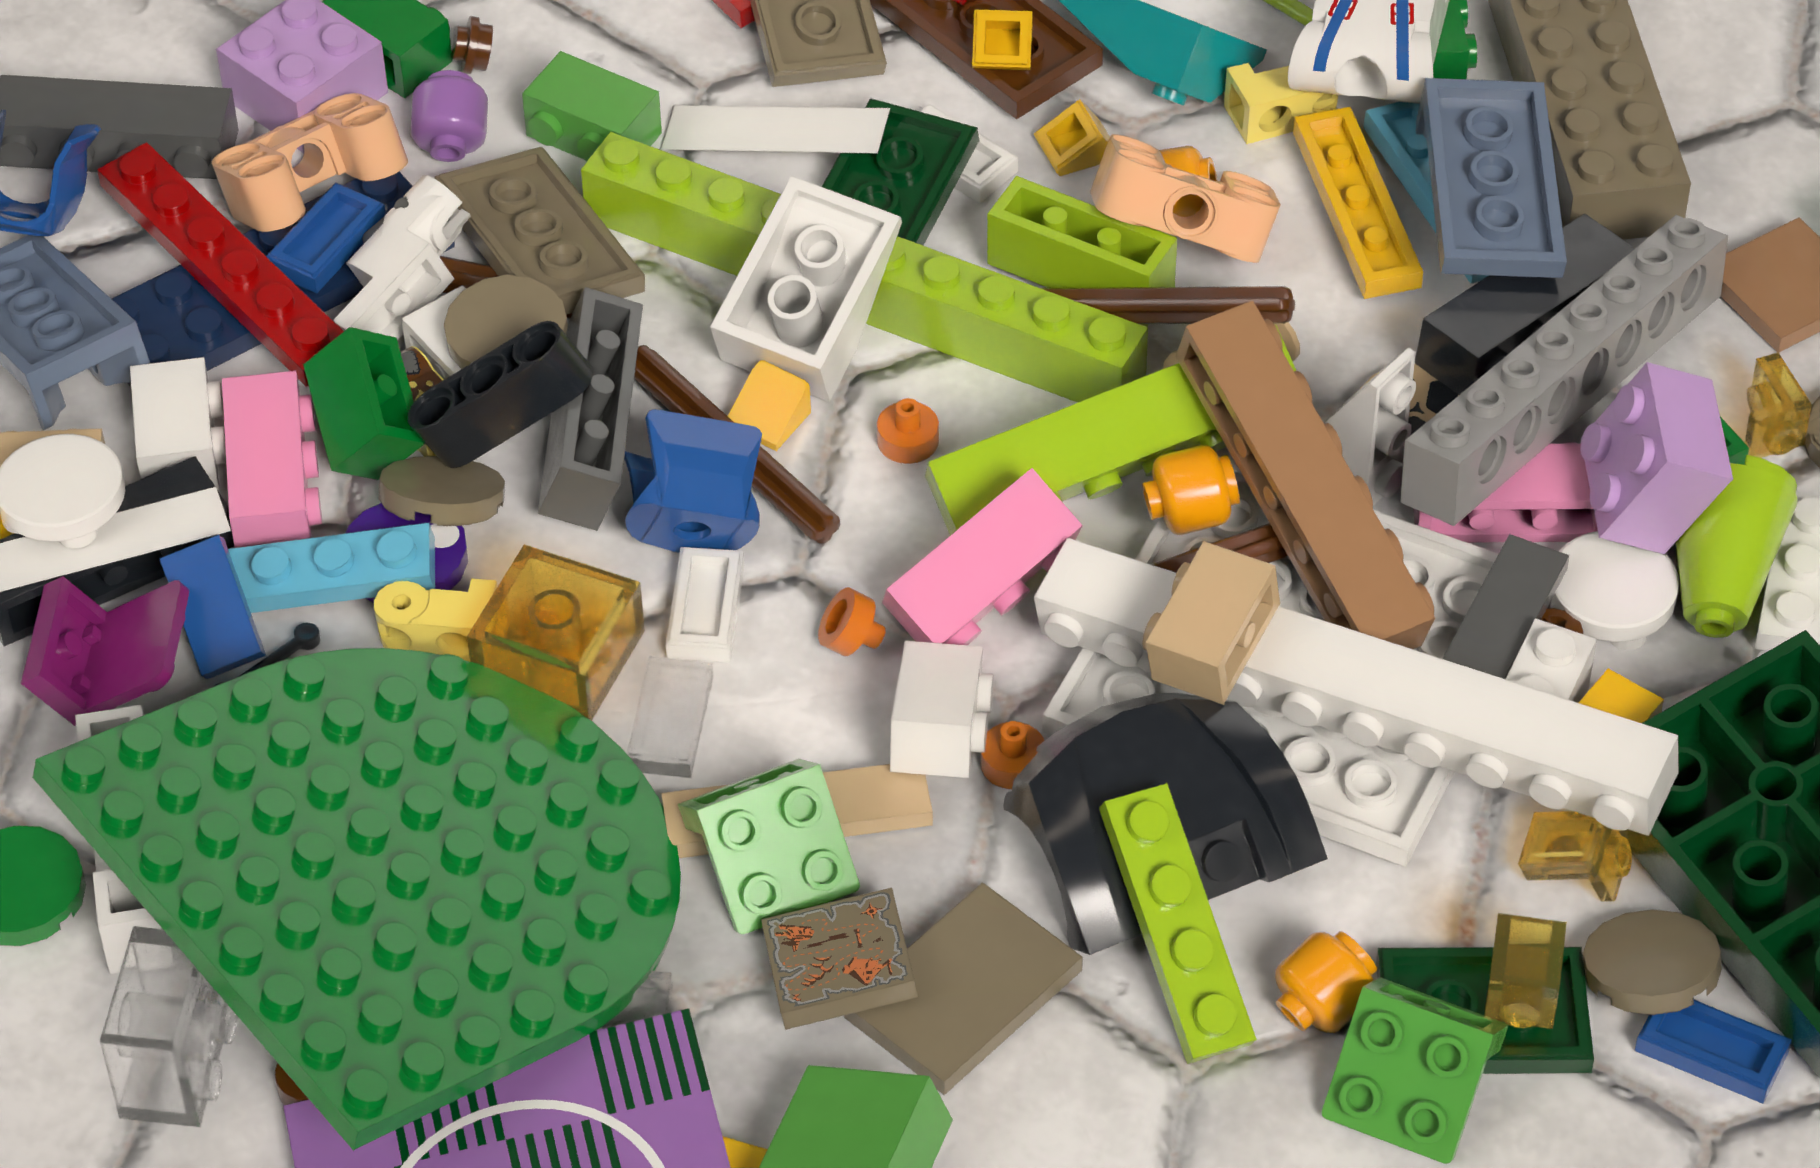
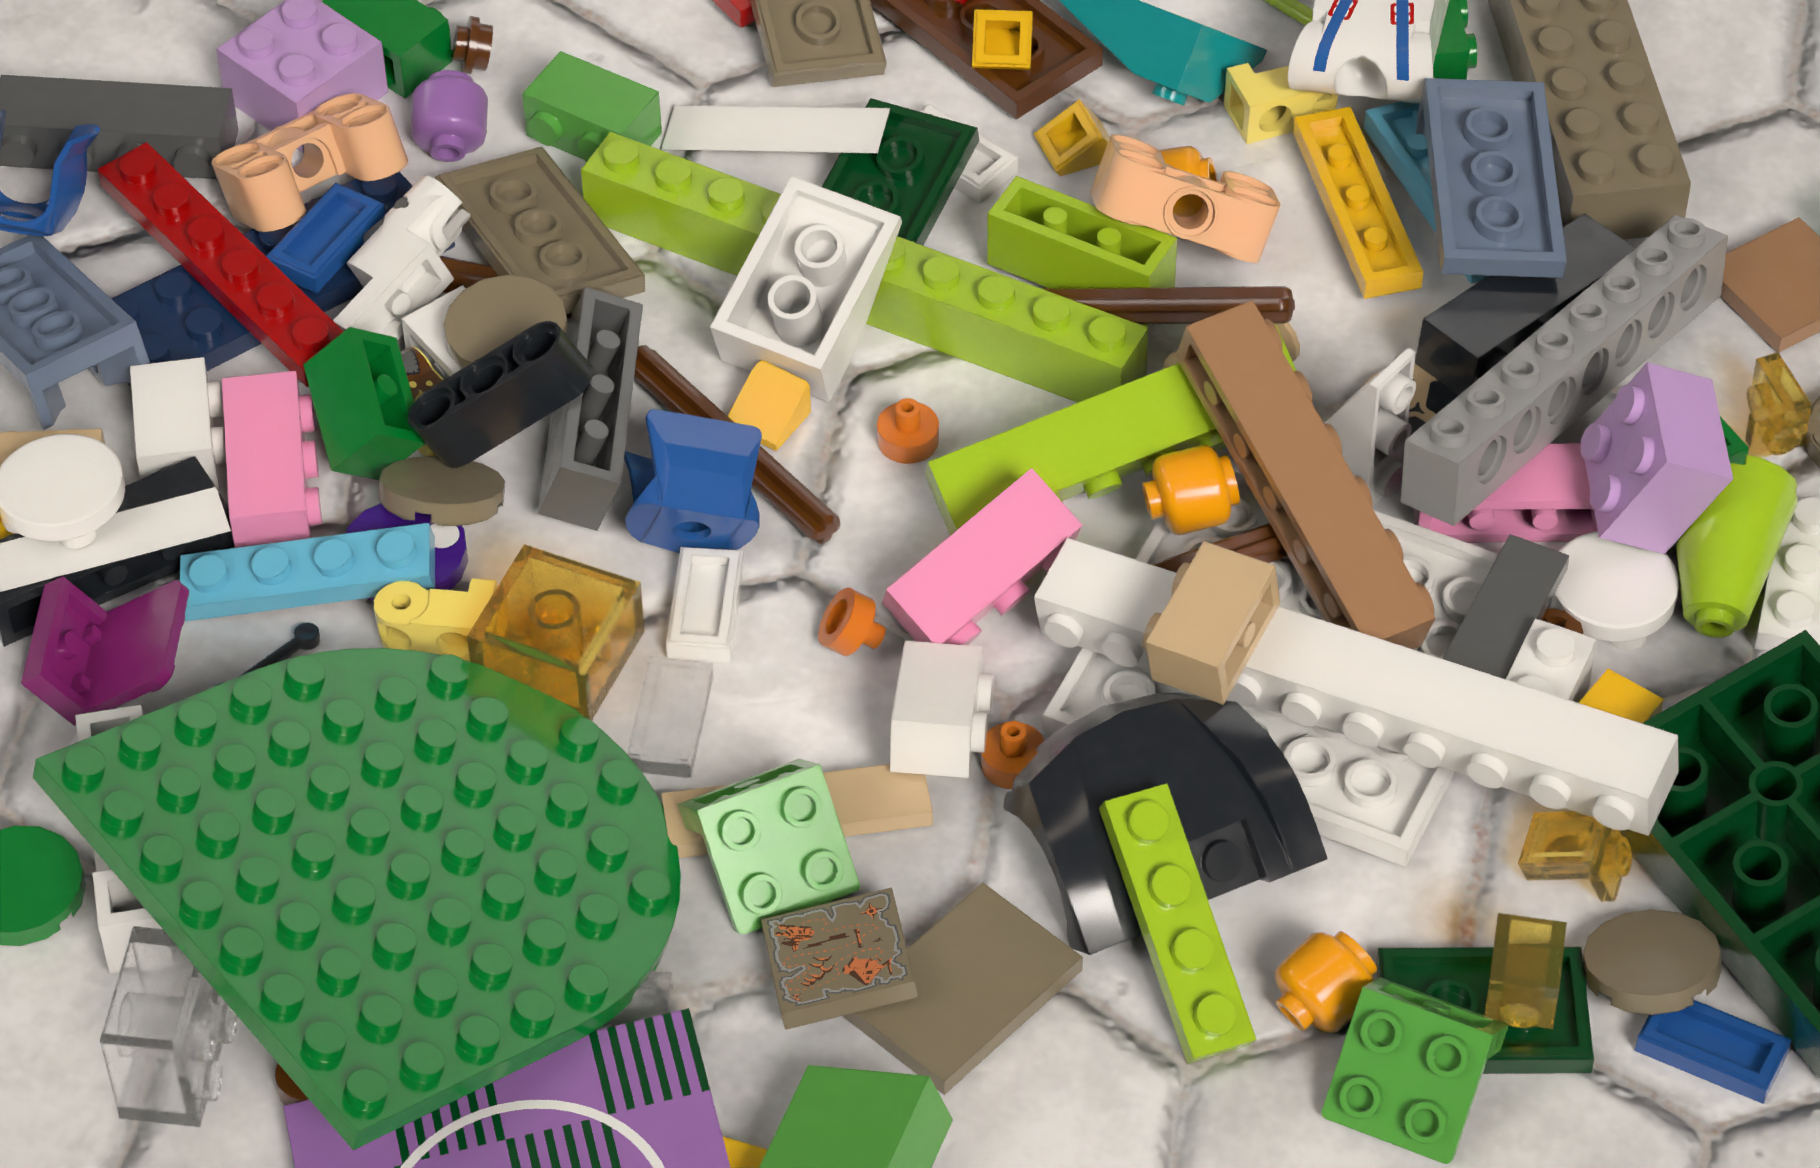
blue tile [160,535,266,679] -> none

